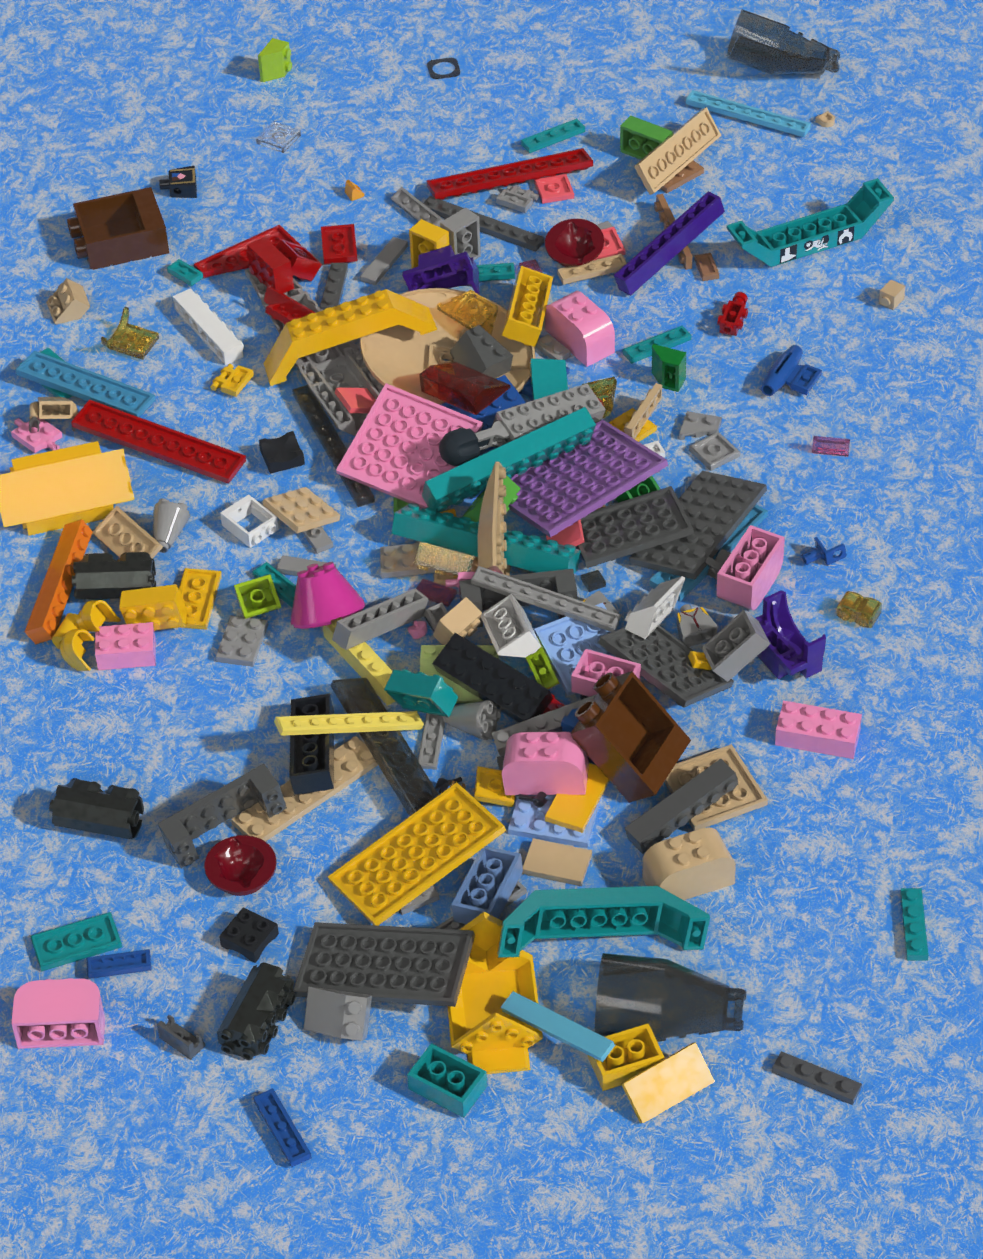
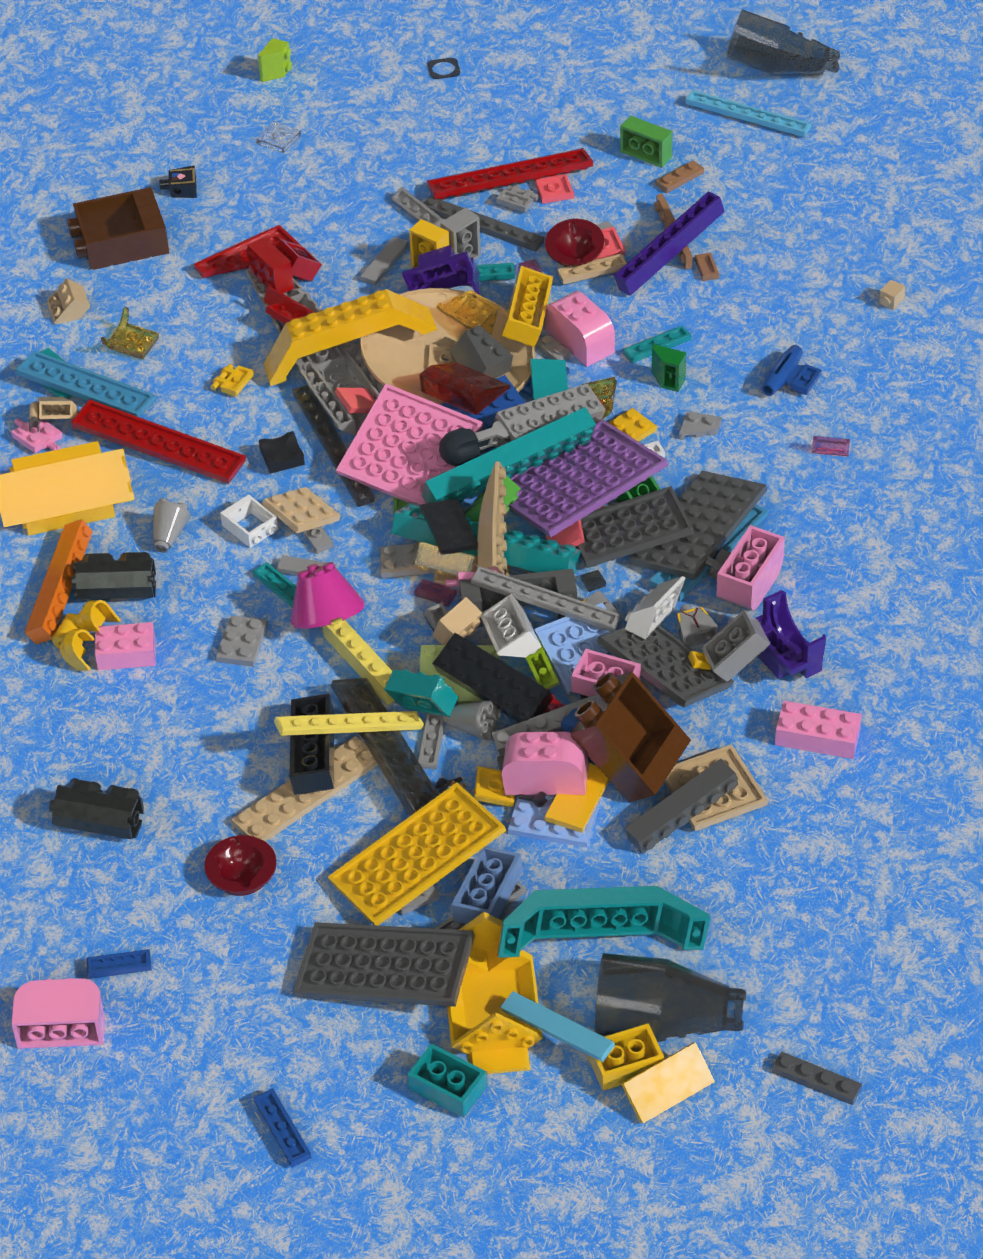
teal tile [30,912,122,972] -> none
tan tile [92,505,163,559] -> none
yellow brick [119,584,187,631] -> none
dark grey hinge [157,1015,206,1060] -> none
dark grey plate [158,764,287,869] -> none
teal plate [167,259,203,286] -> none
white brick [173,288,244,365] -> none
yellow tile [179,568,222,630] -> none
pearl dark grey brick [217,962,296,1060] -> none
black brick [219,907,279,963] -> none
lime slope [234,574,282,619] -> none
light grey slope [304,986,372,1041] -> none
dark grey plate [320,263,348,310] -> none
red plate [321,224,358,264] -> none
light grey brick [332,589,429,650] -> none
light orange slope [345,180,365,201] -> none
bright pink piece [407,621,427,639] -> none
teal plate [521,119,585,153] -> none
tan tile [522,838,592,886] -> none
tan plate [624,383,662,439] -> none
tan plate [634,107,722,195] -> none
tan brick [642,827,736,900] -> none
light grey tile [689,432,740,471] -> none
red brick [717,292,748,336] -> none
teal slope [727,178,894,267] -> none
blue bracket [801,537,847,565] -> none
tan tile [815,111,835,127] -> none
clear yellow brick [837,591,882,628] -> none
teal plate [900,888,929,961] -> none
none -> black tile [421,498,478,555]

